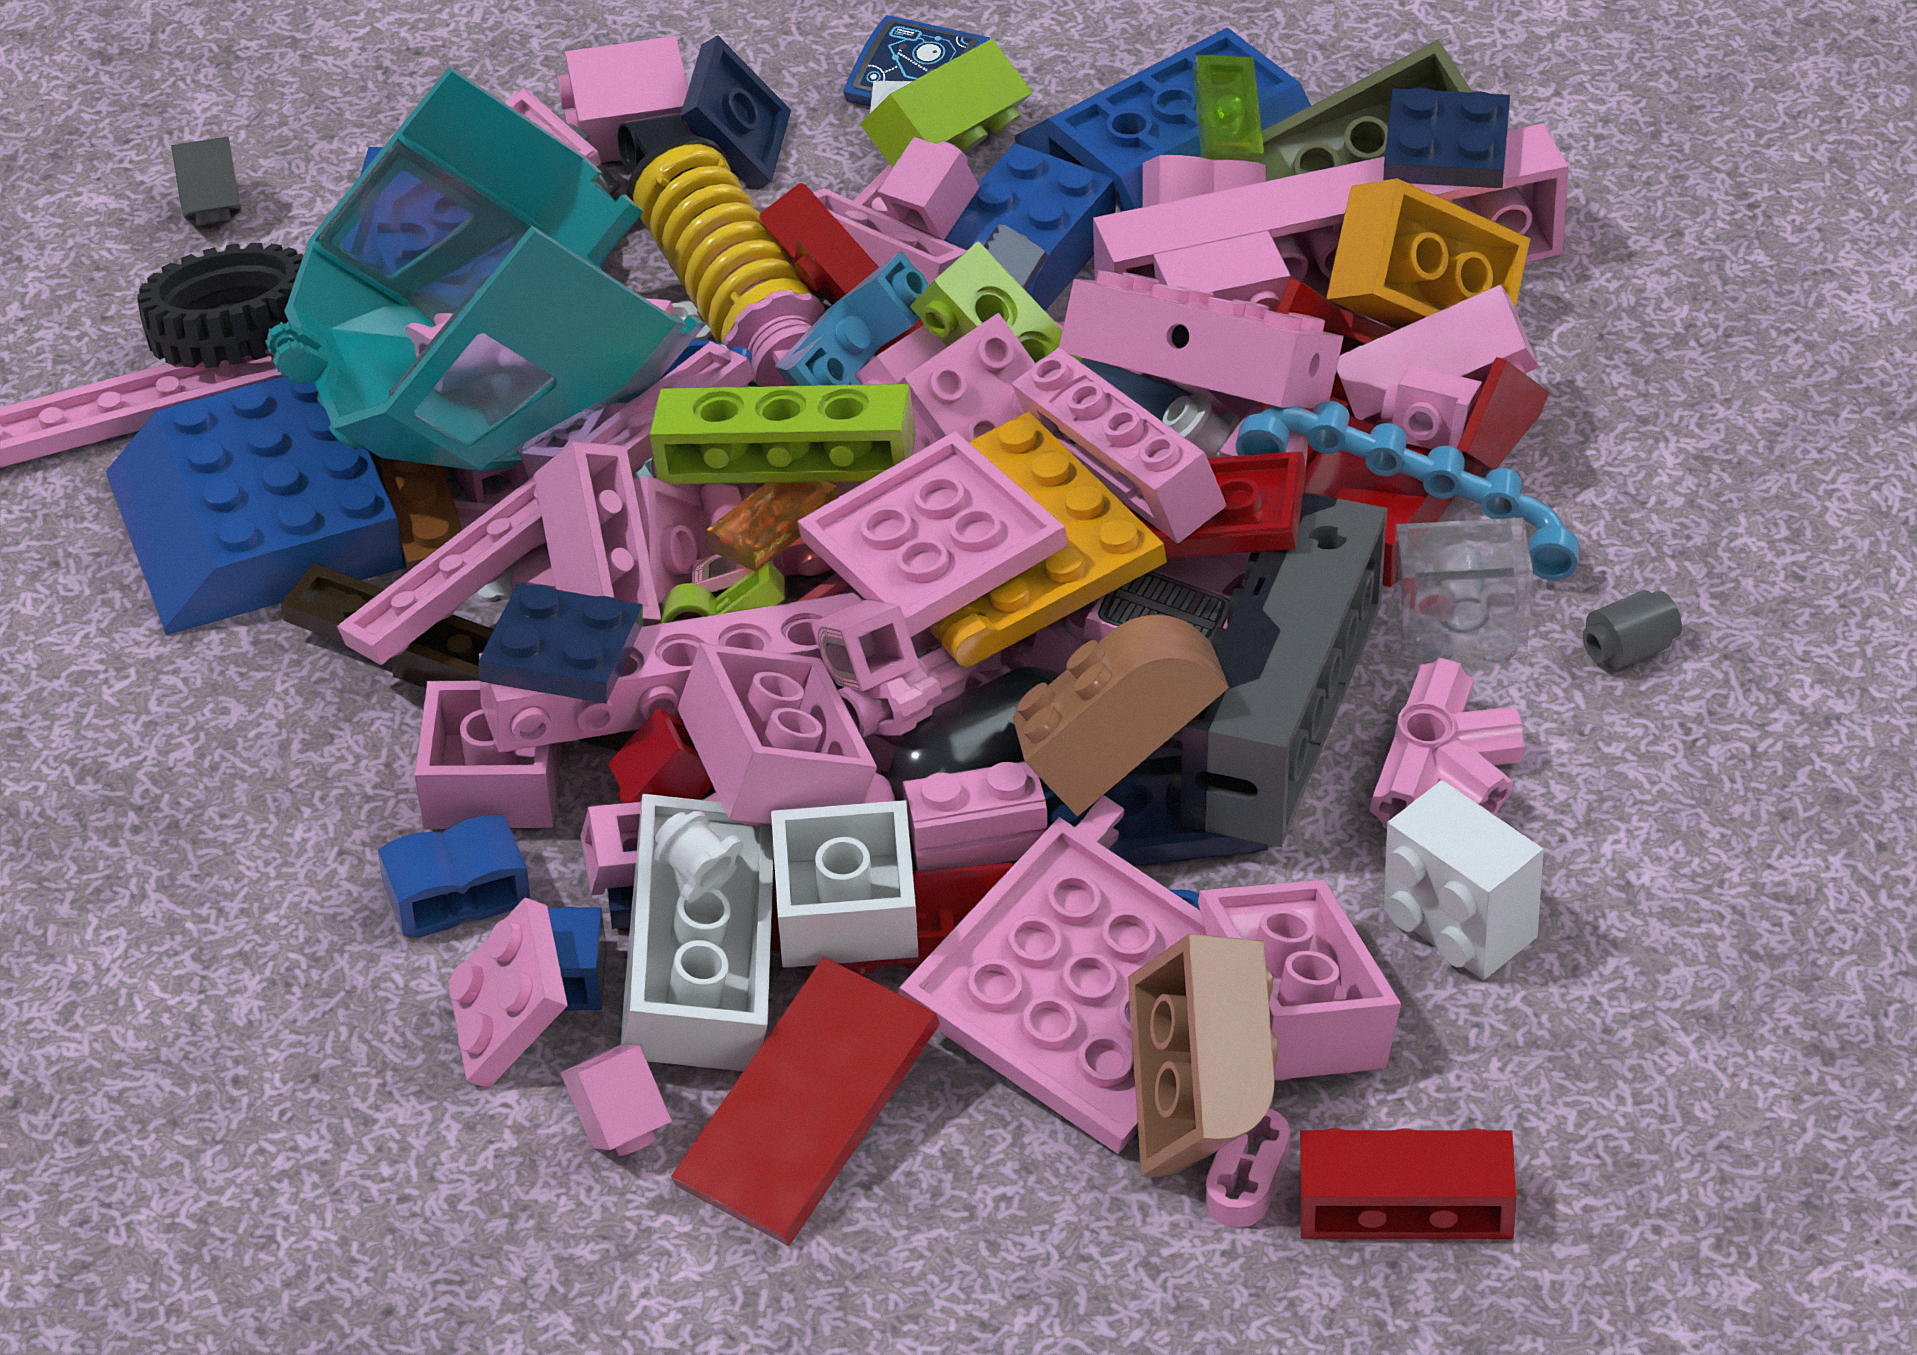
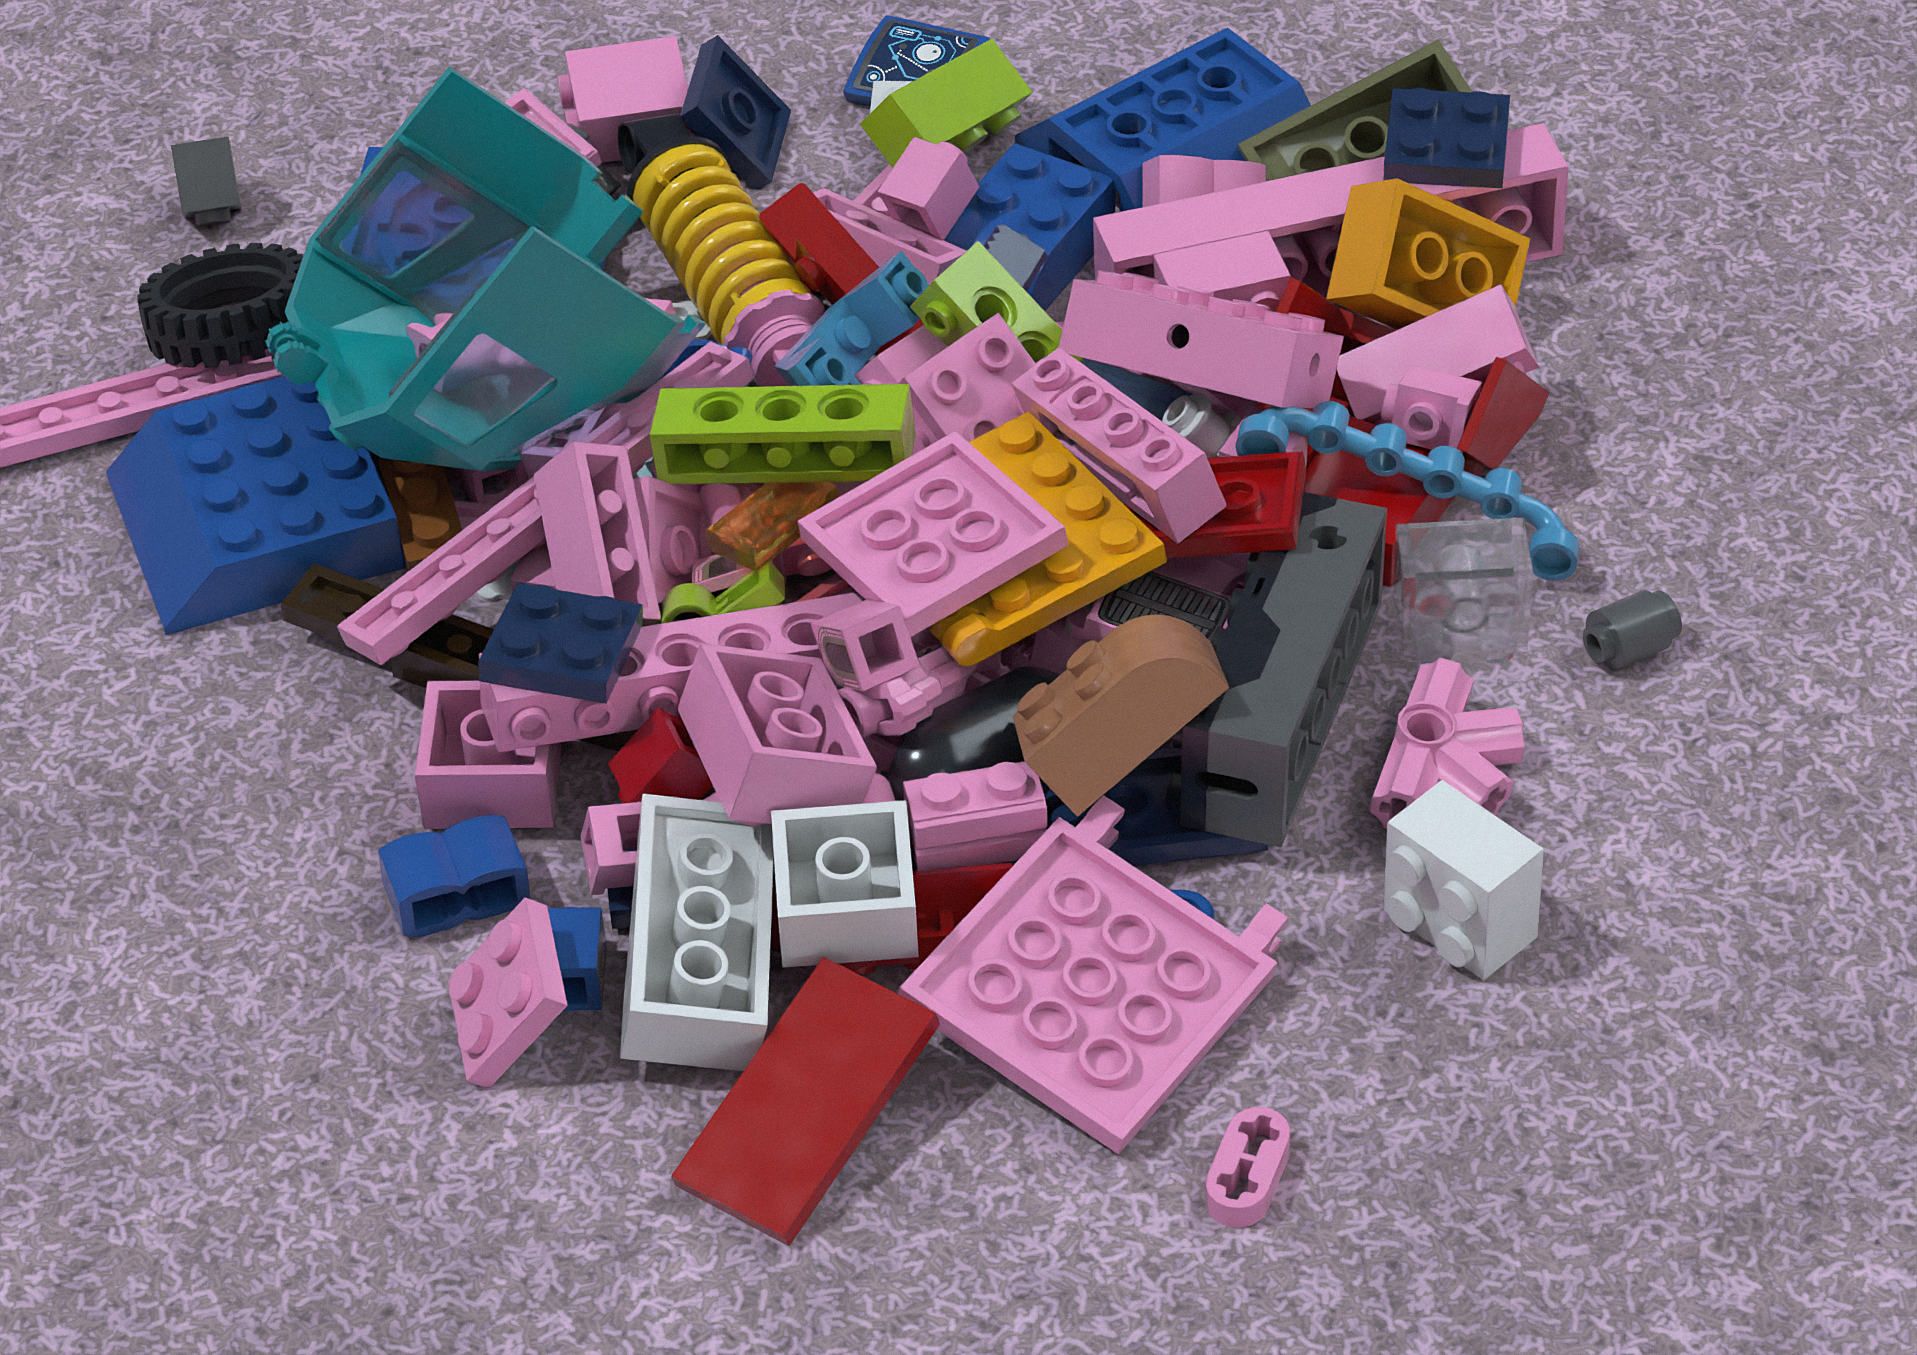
bright pink brick [560,1044,672,1156] -> none
white brick [654,811,744,903] -> none
nougat brick [1128,934,1278,1177] -> none
clear neon green plate [1192,55,1264,163] -> none
bright pink slope [1198,879,1401,1081] -> none
red brick [1299,1128,1517,1239] -> none

